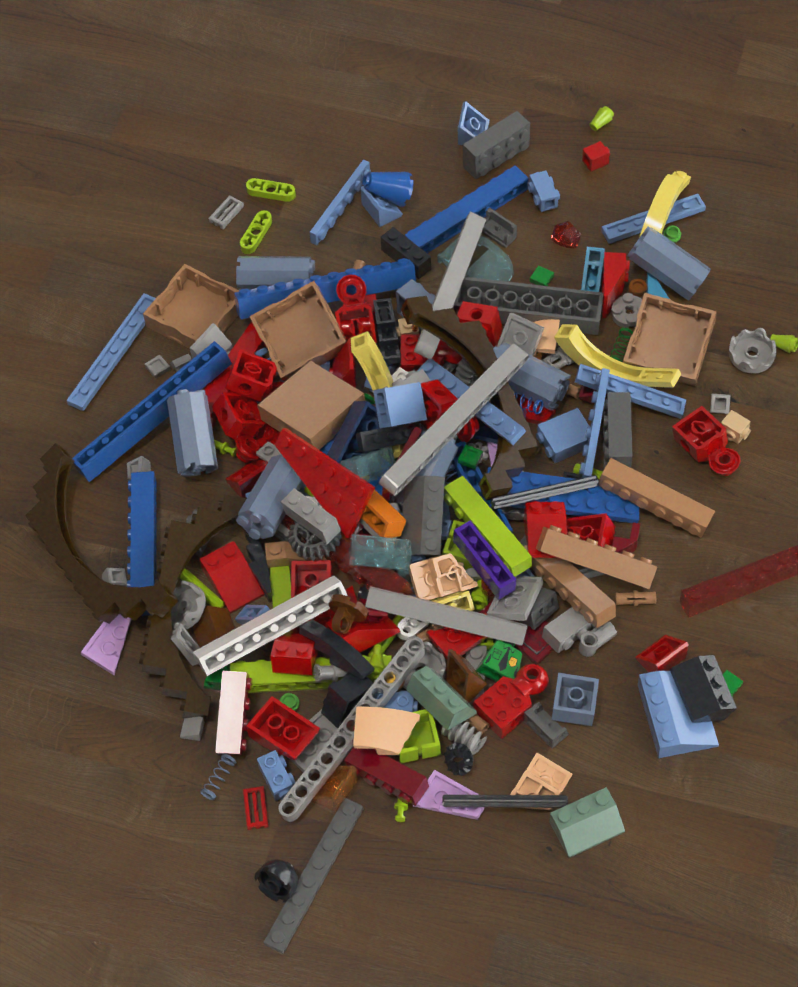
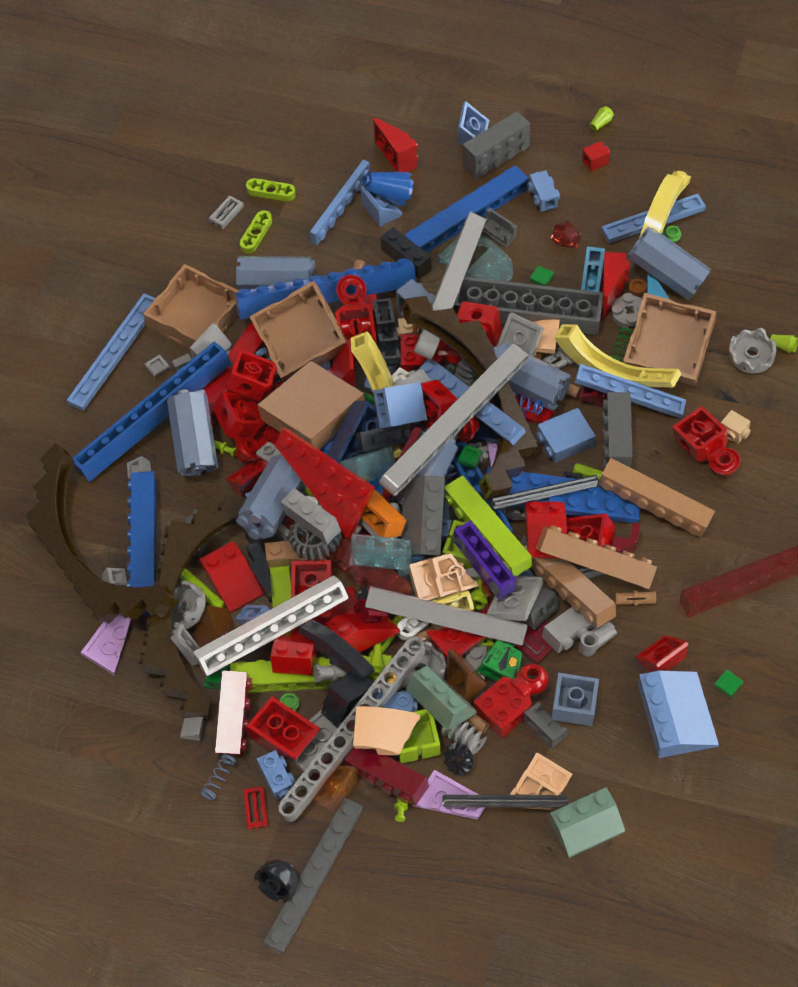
reddish brown tile [328,594,368,633] -> none
medium blue plate [579,368,610,478] -> none
black slope [670,655,737,723] -> none
light grey slope [710,394,730,414] -> none
none -> red slope [373,118,418,172]

